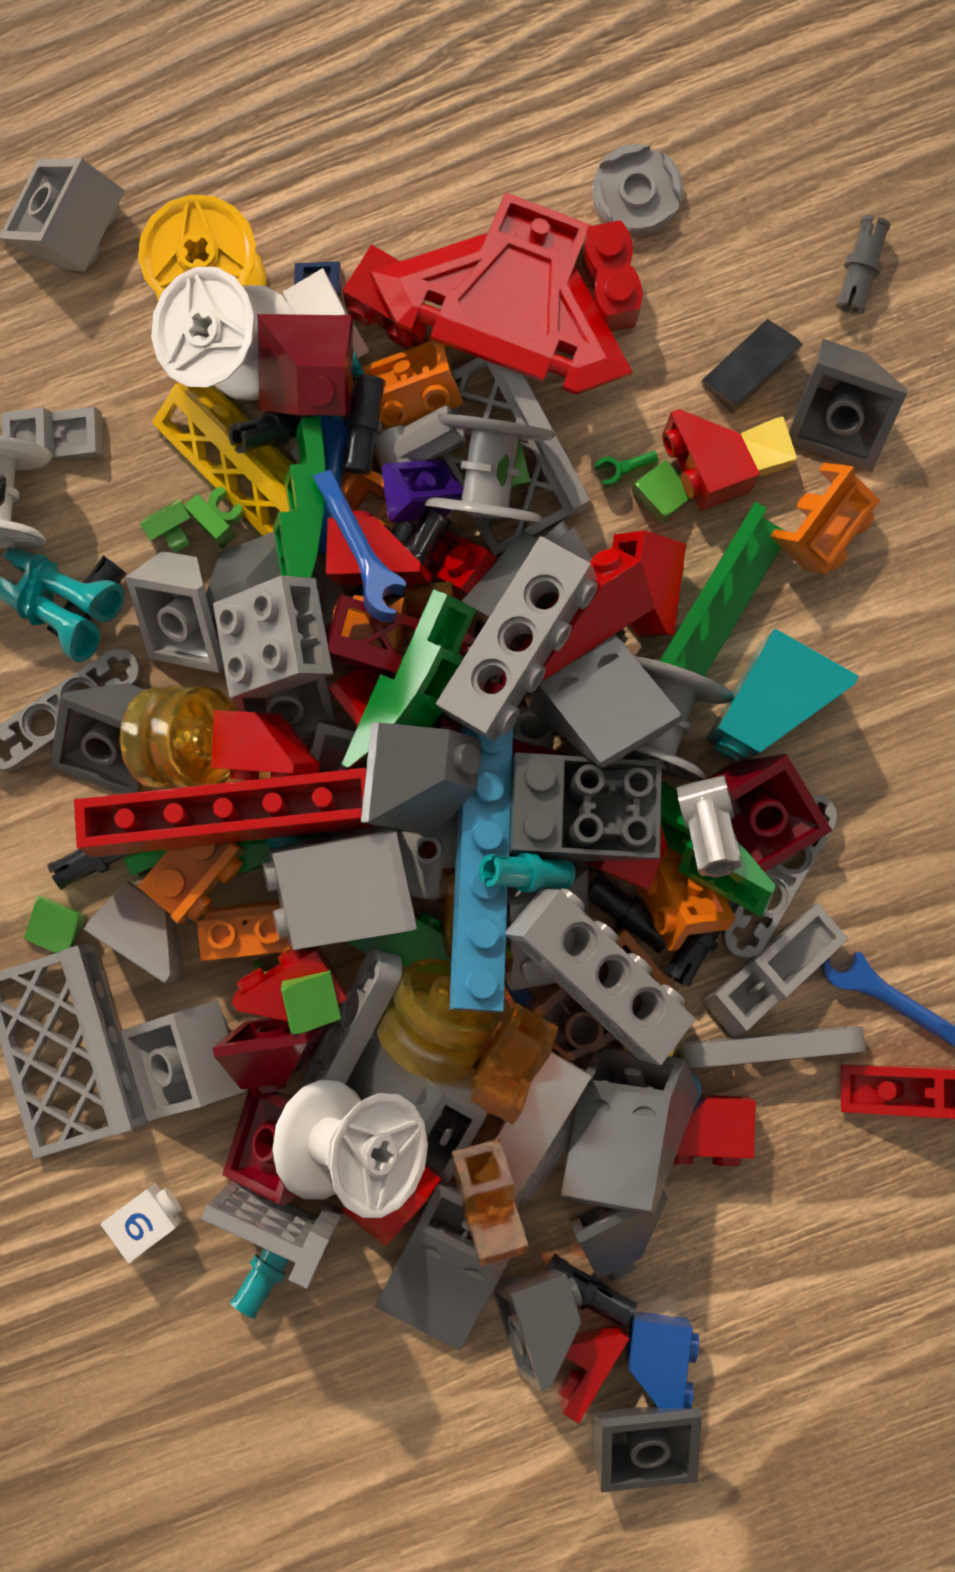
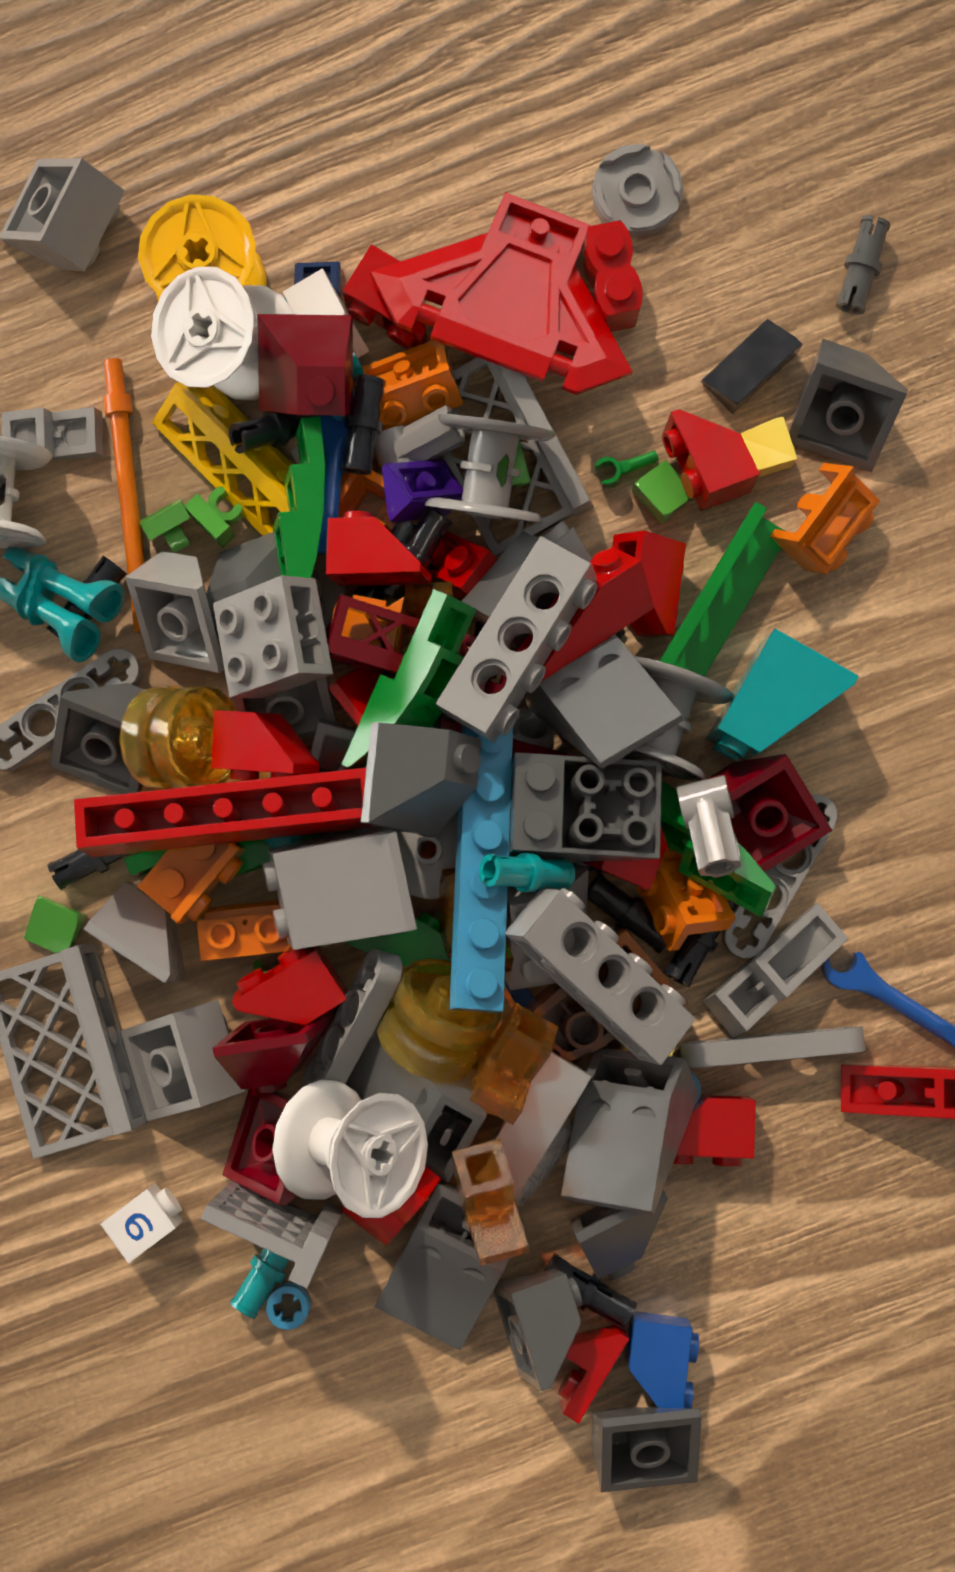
bright green slope [281,971,341,1035] -> none
blue piece [313,470,406,623] -> none
none -> orange bar [103,358,145,633]
none -> dark azure bush [266,1282,311,1330]

